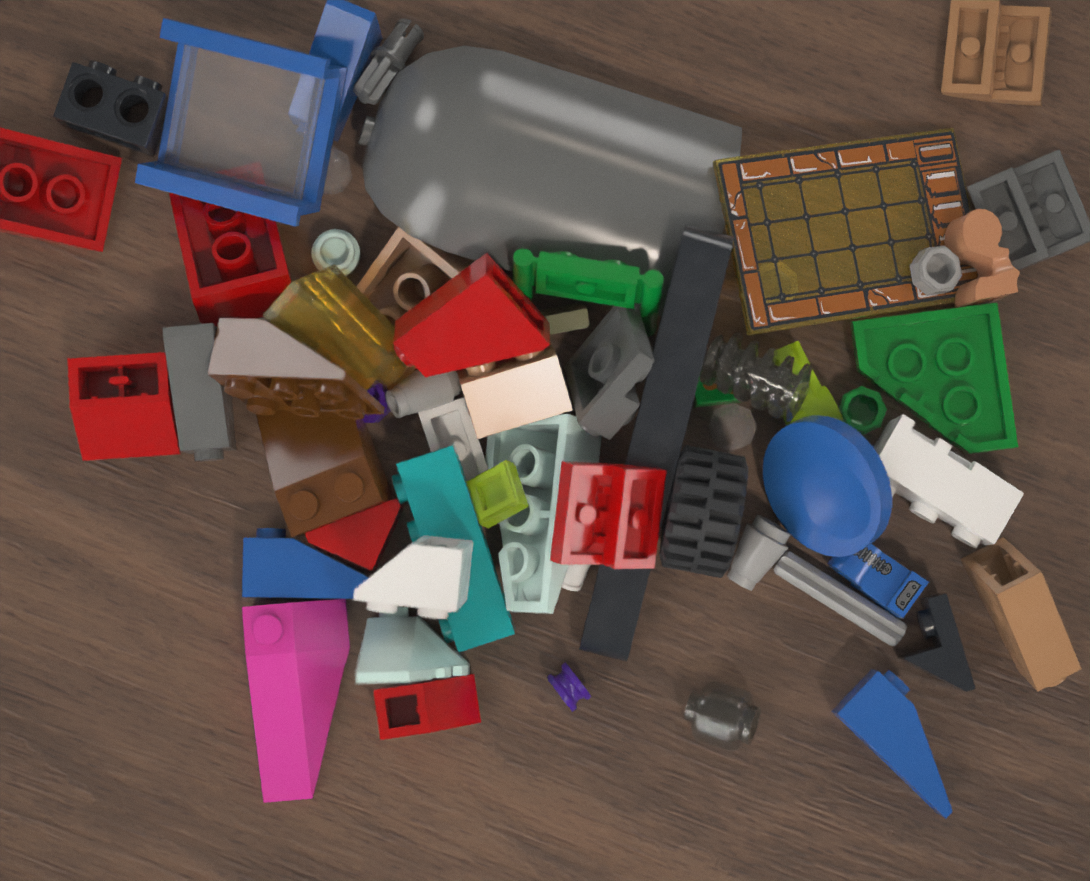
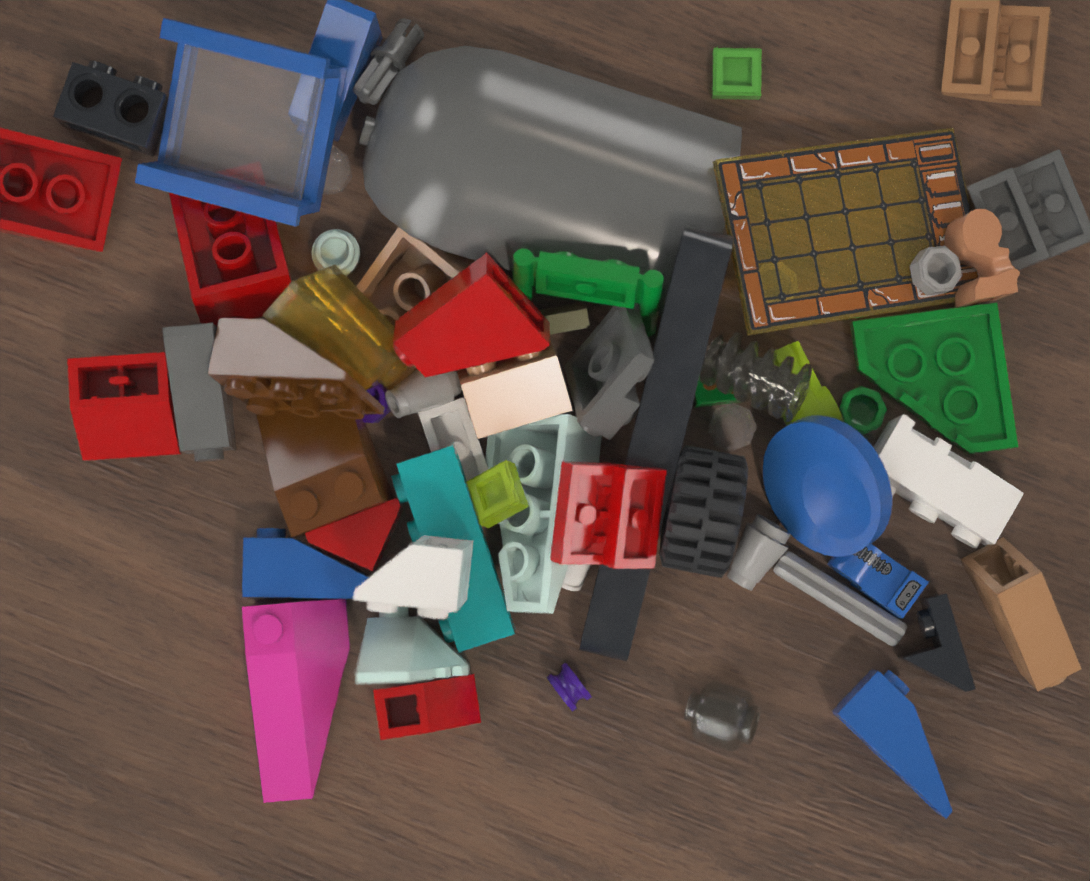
none -> bright green tile [712,48,762,100]

